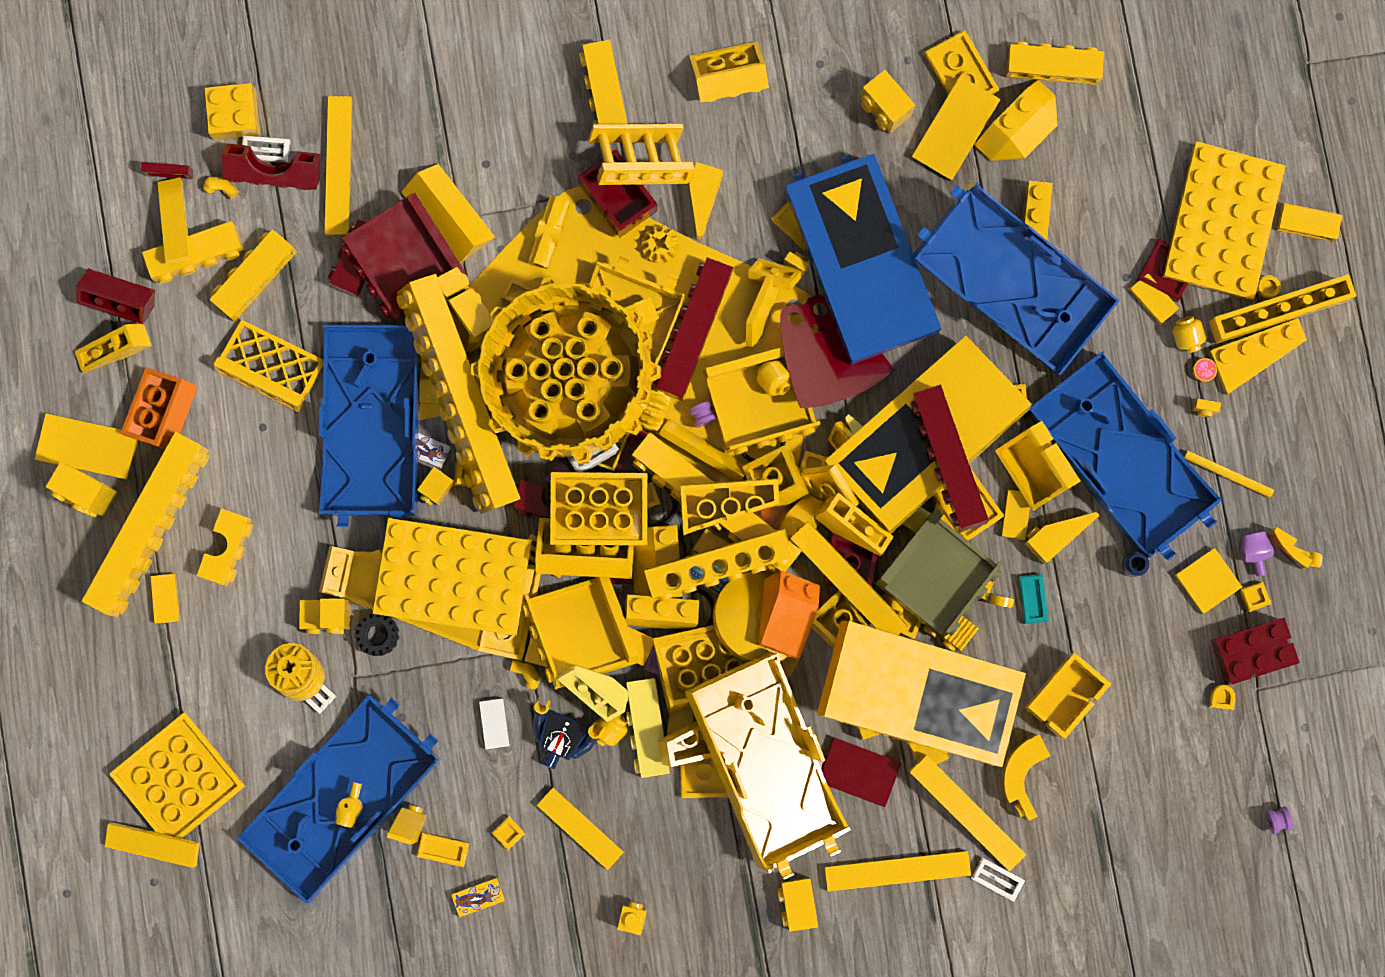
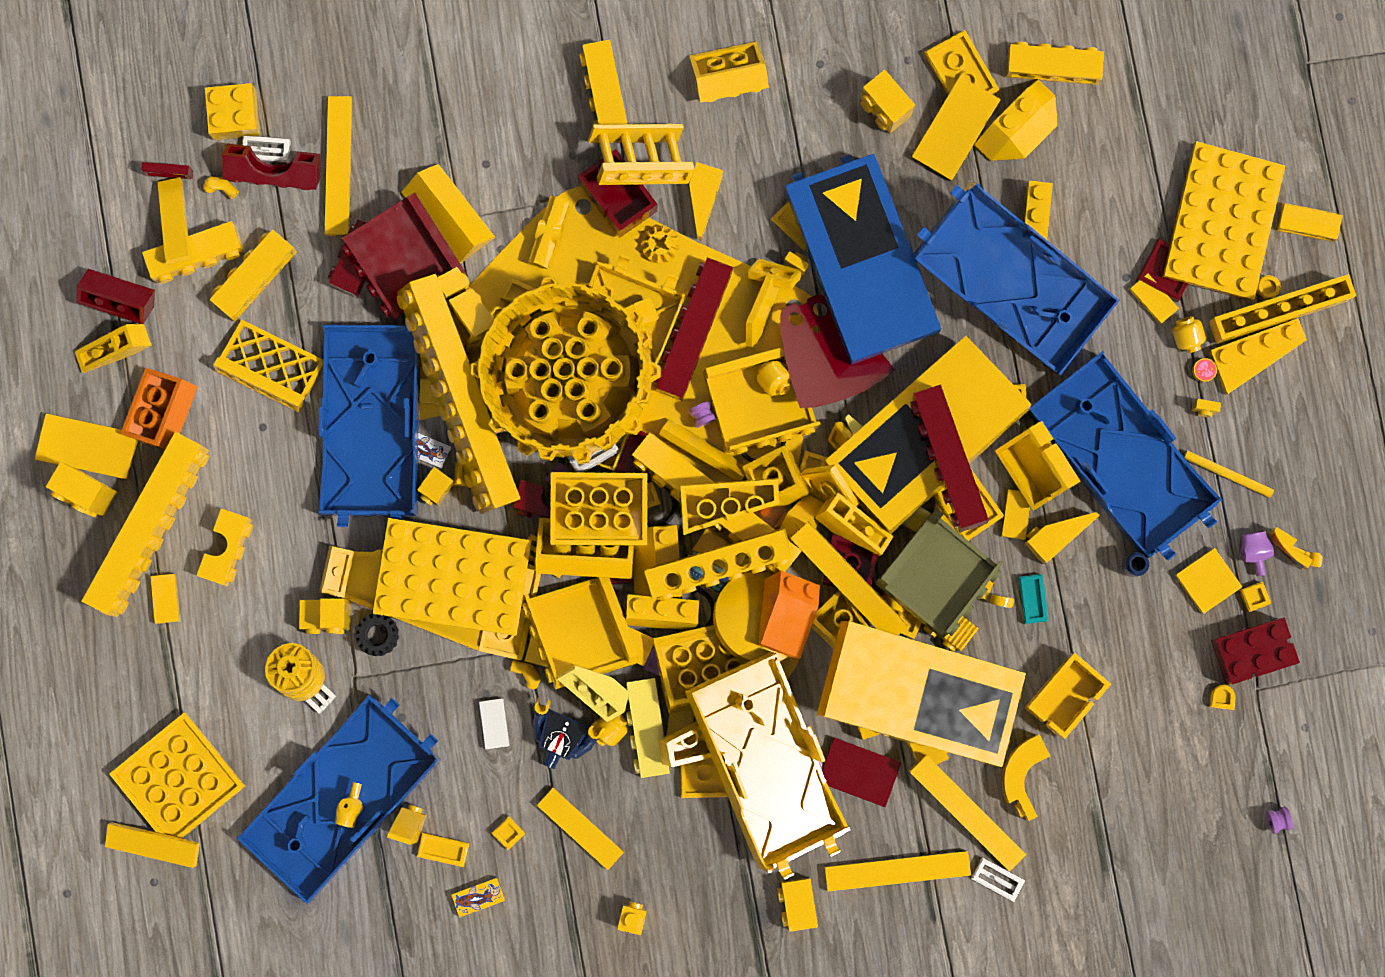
yellow gear [638,390,670,431] -> none

